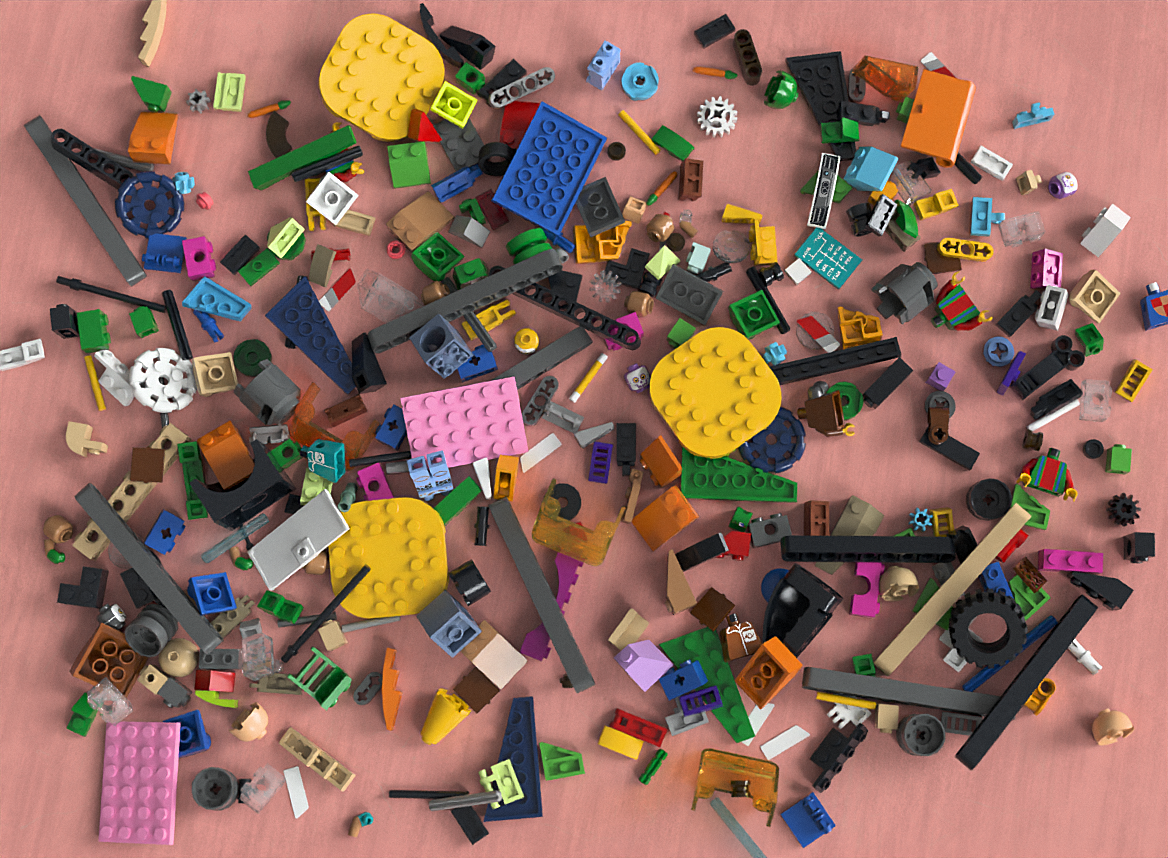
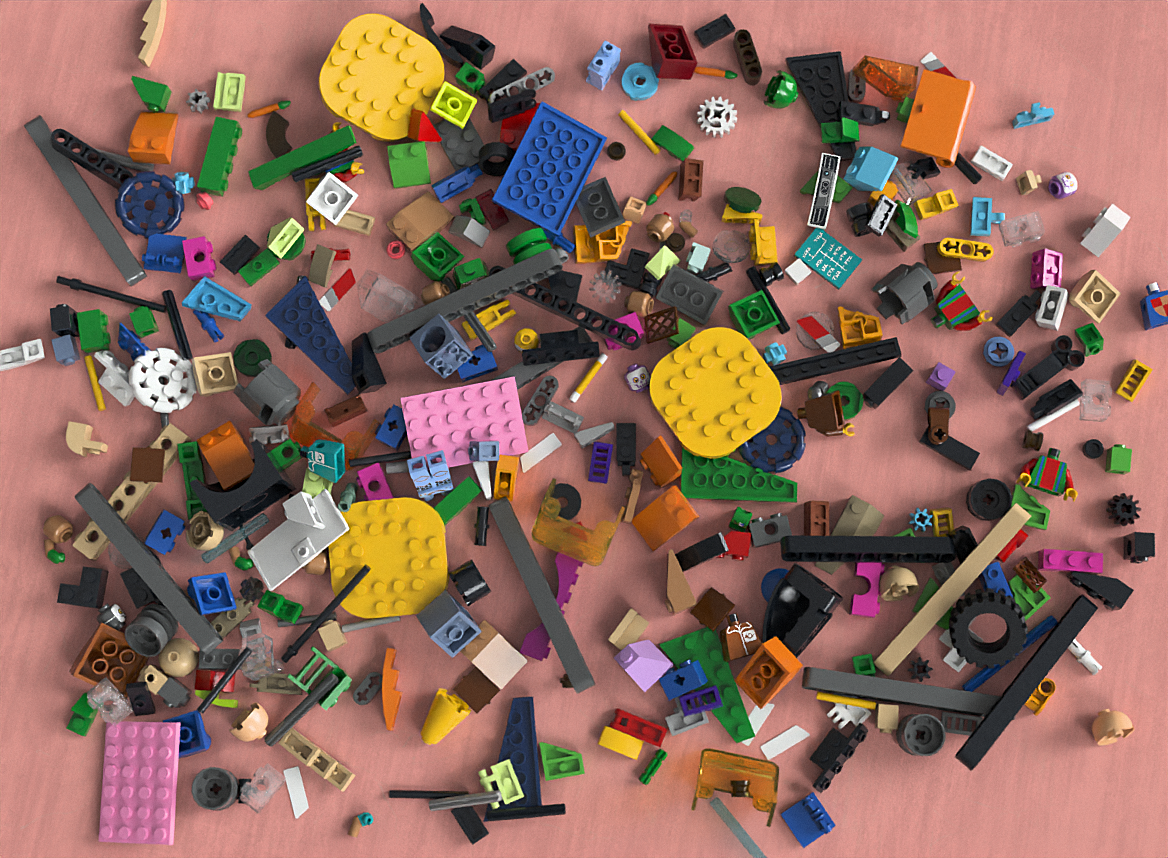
none -> sand blue brick [51,334,81,366]
none -> blue hinge [118,323,151,361]
none -> black plate [126,682,156,716]
none -> tan cylinder [186,511,224,551]
none -> green brick [197,117,242,197]
none -> black bar [197,647,253,713]
none -> clear smoke gear [240,576,265,602]
none -> dark grey axle [265,673,339,747]
none -> white slope [282,491,326,529]
none -> sand blue bracket [468,441,499,461]
none -> black axle [487,803,566,822]
none -> black hinge [488,89,536,123]
none -> black bracket [522,330,600,366]
none -> reddish brown window [644,306,679,344]
none -> dark red slope [648,23,698,80]
none -> dark green tile [724,187,762,213]
none -> black gear [907,657,933,682]

